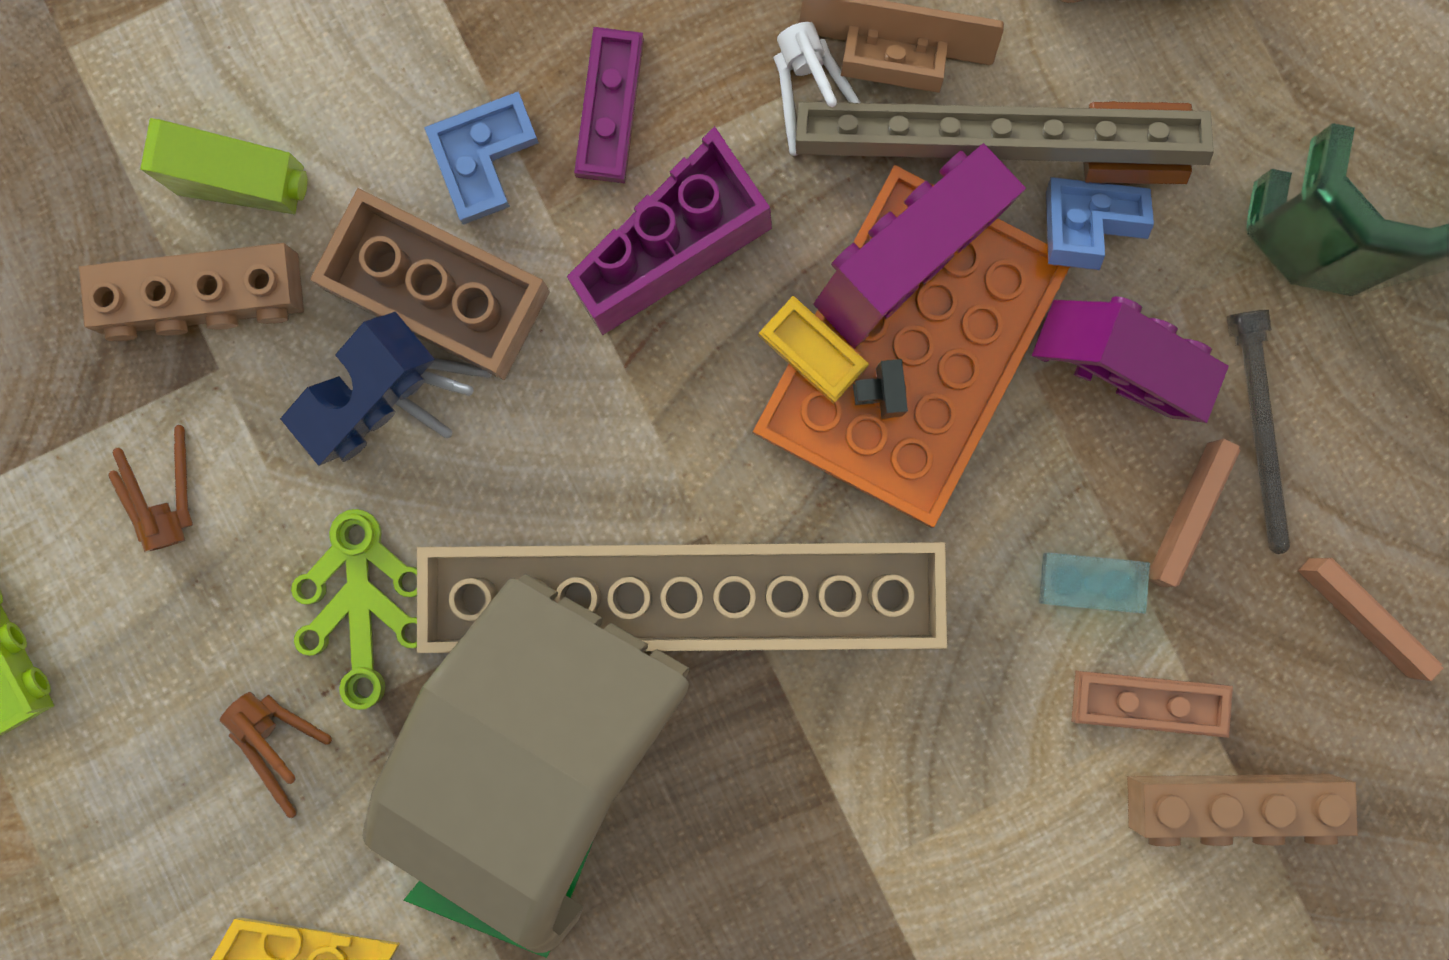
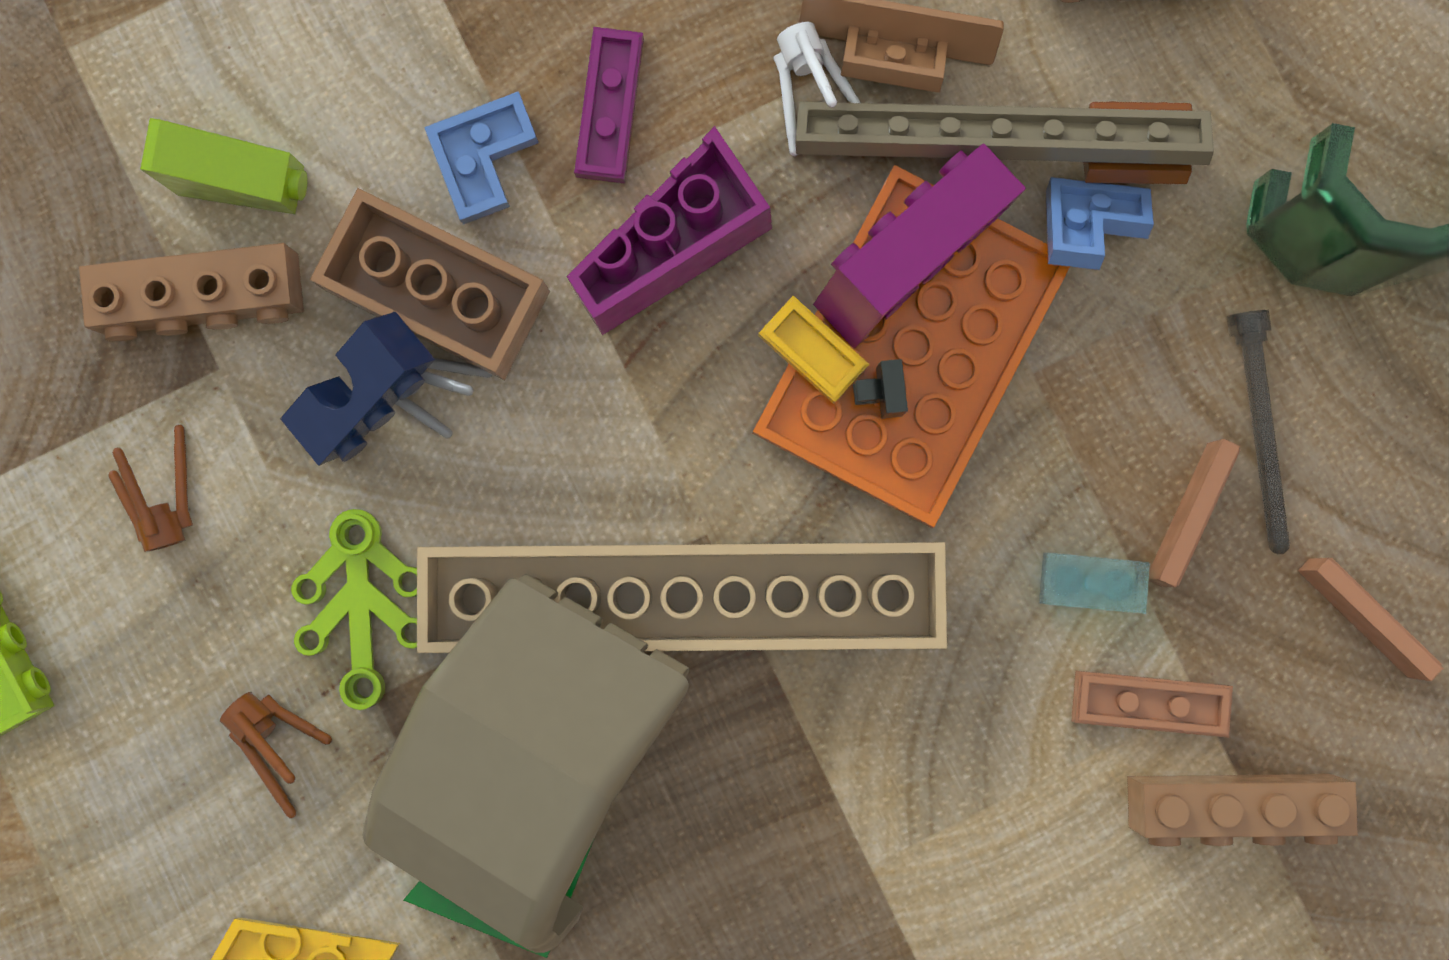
magenta wedge [1031,296,1229,423] -> none

